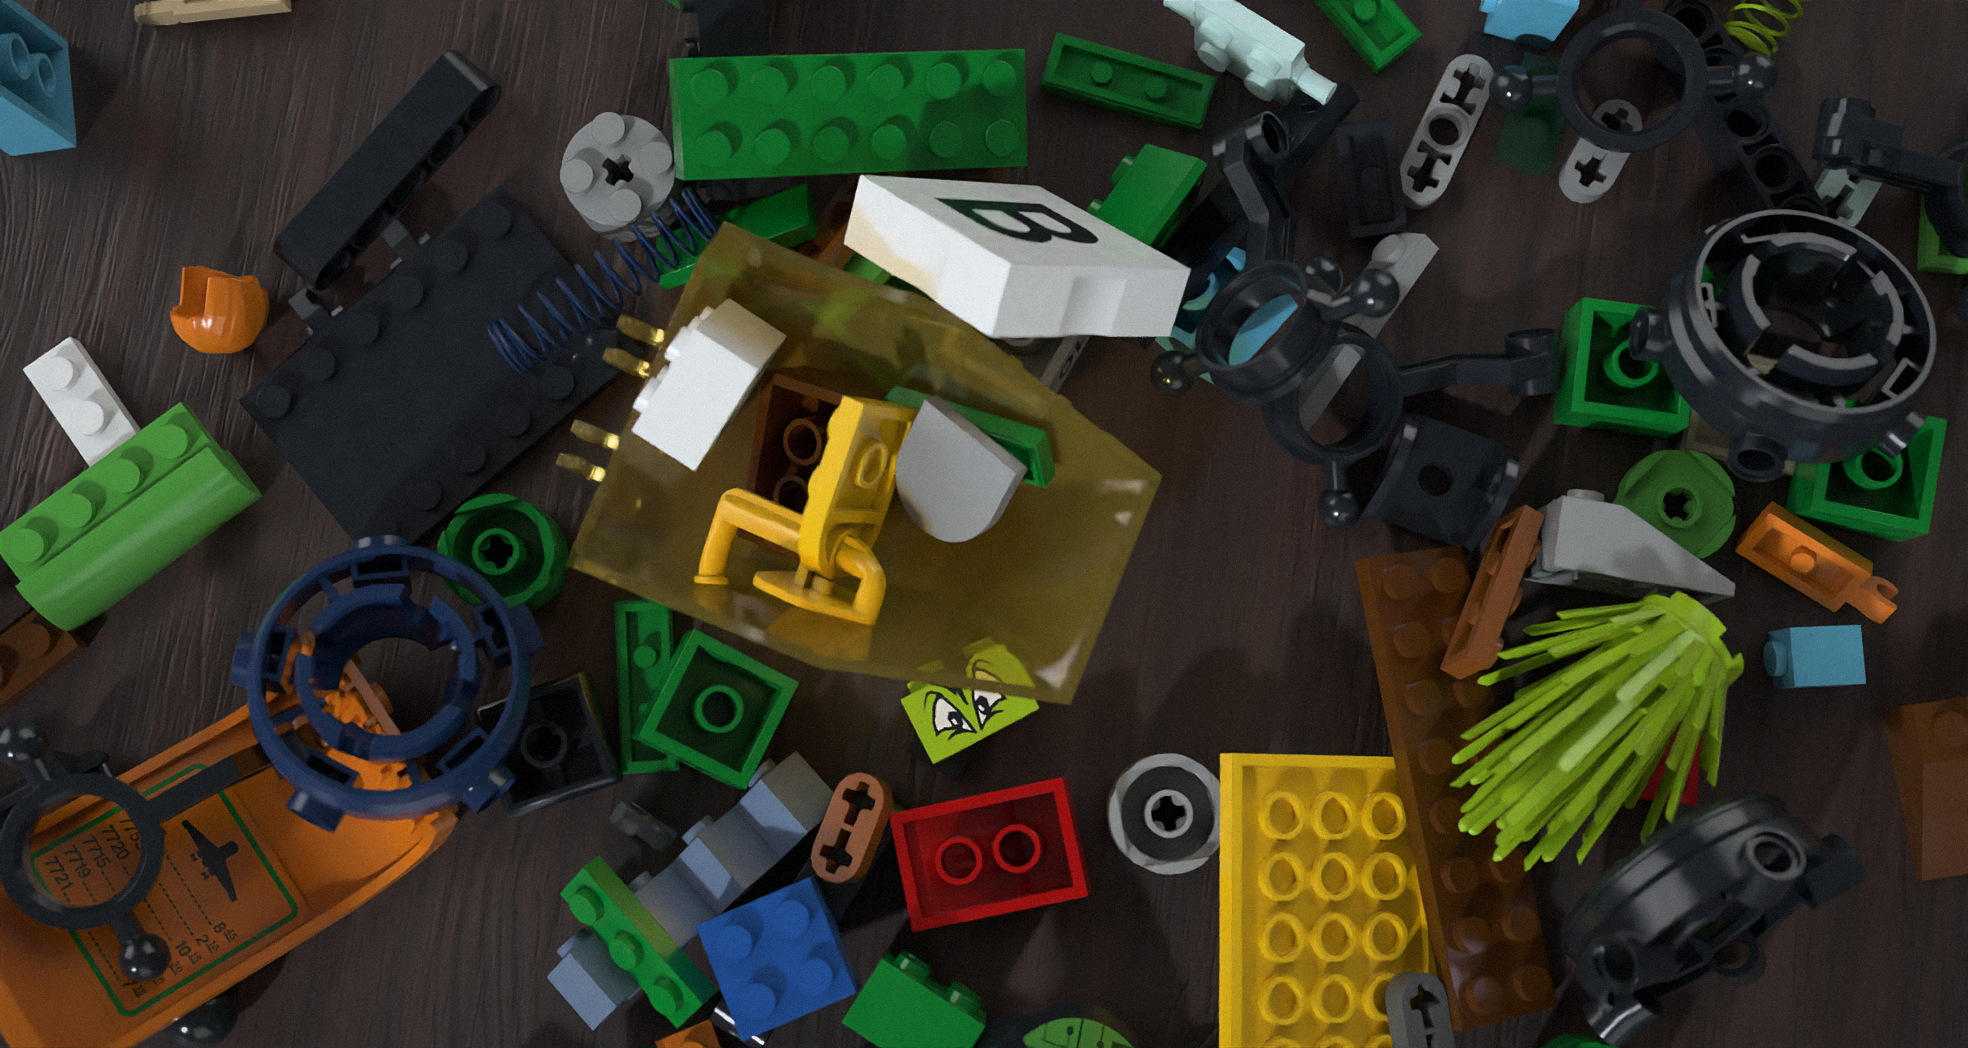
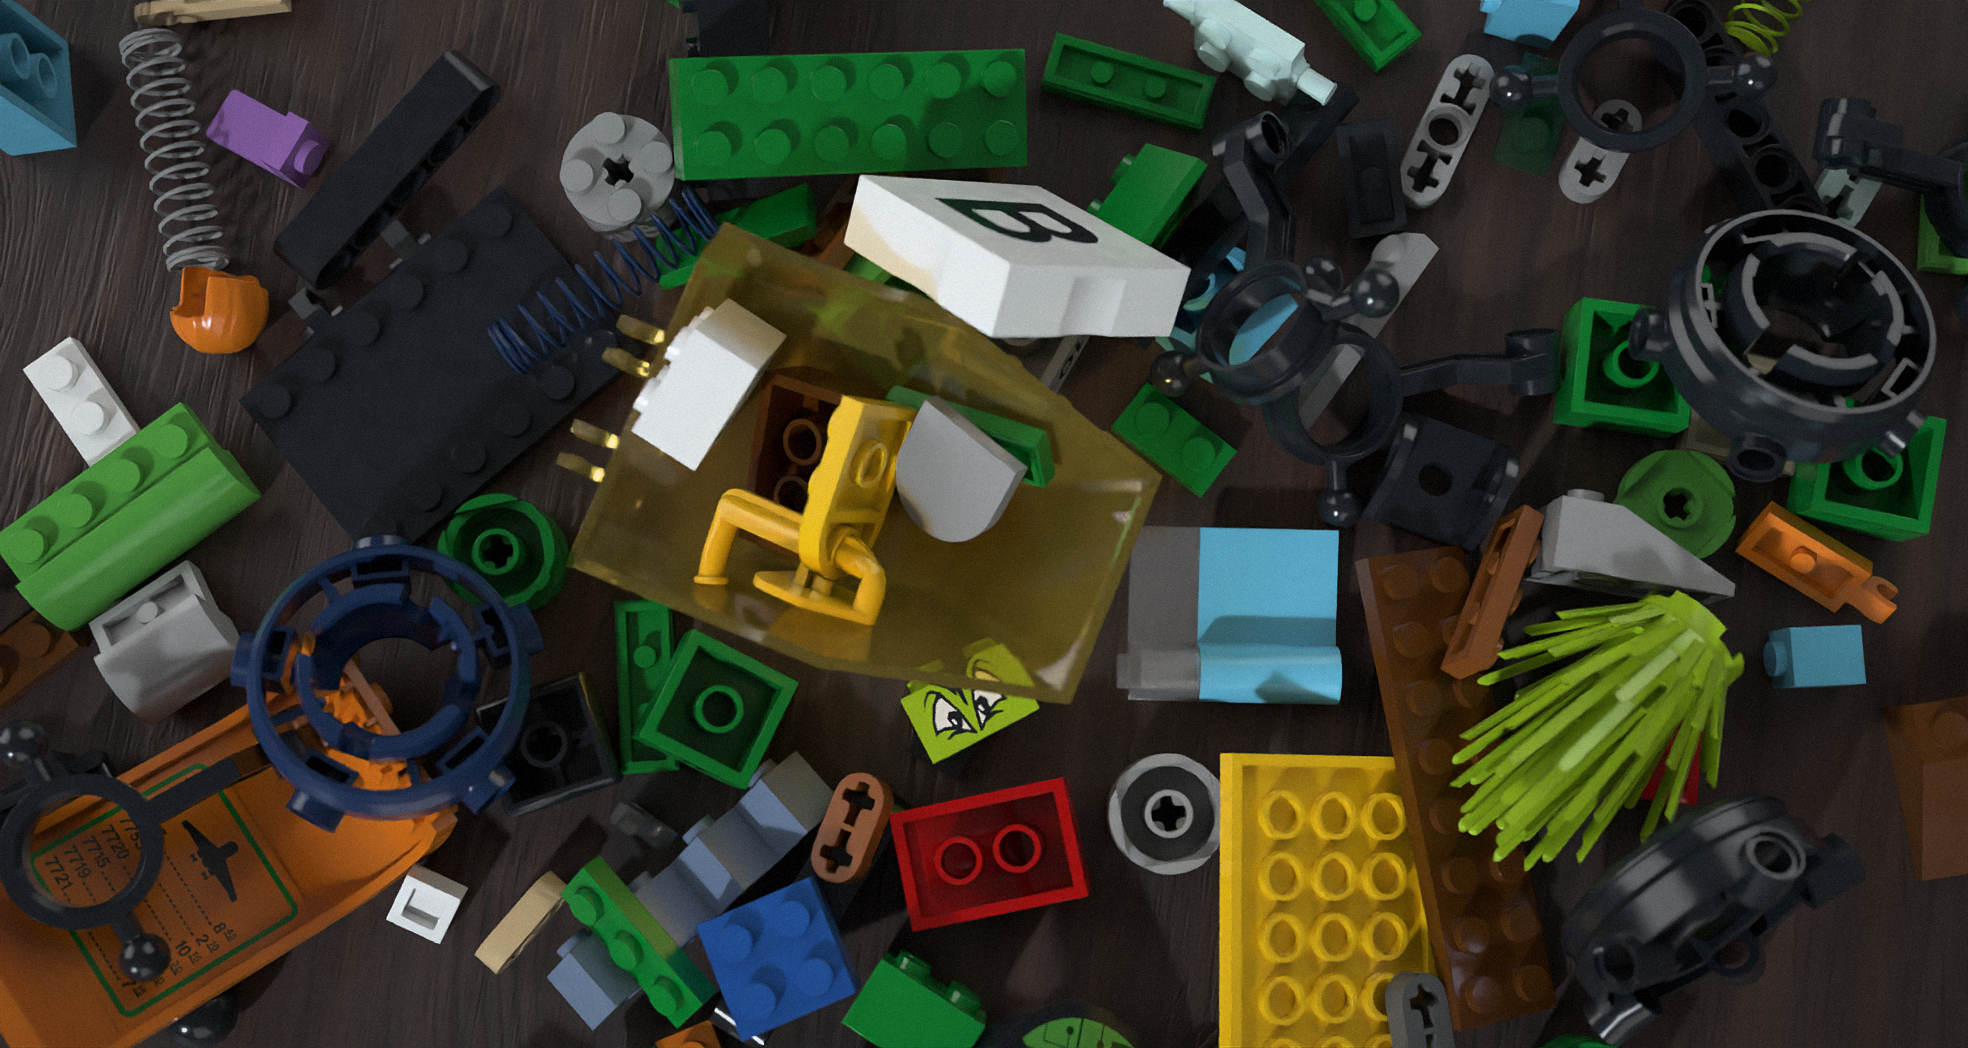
none -> light grey brick [89,560,240,726]
none -> light grey piece [119,28,231,275]
none -> medium lavender bracket [206,90,331,190]
none -> white plate [386,863,468,944]
none -> tan beam [475,870,567,975]
none -> green plate [1111,382,1237,499]
none -> medium azure door [1116,525,1342,705]

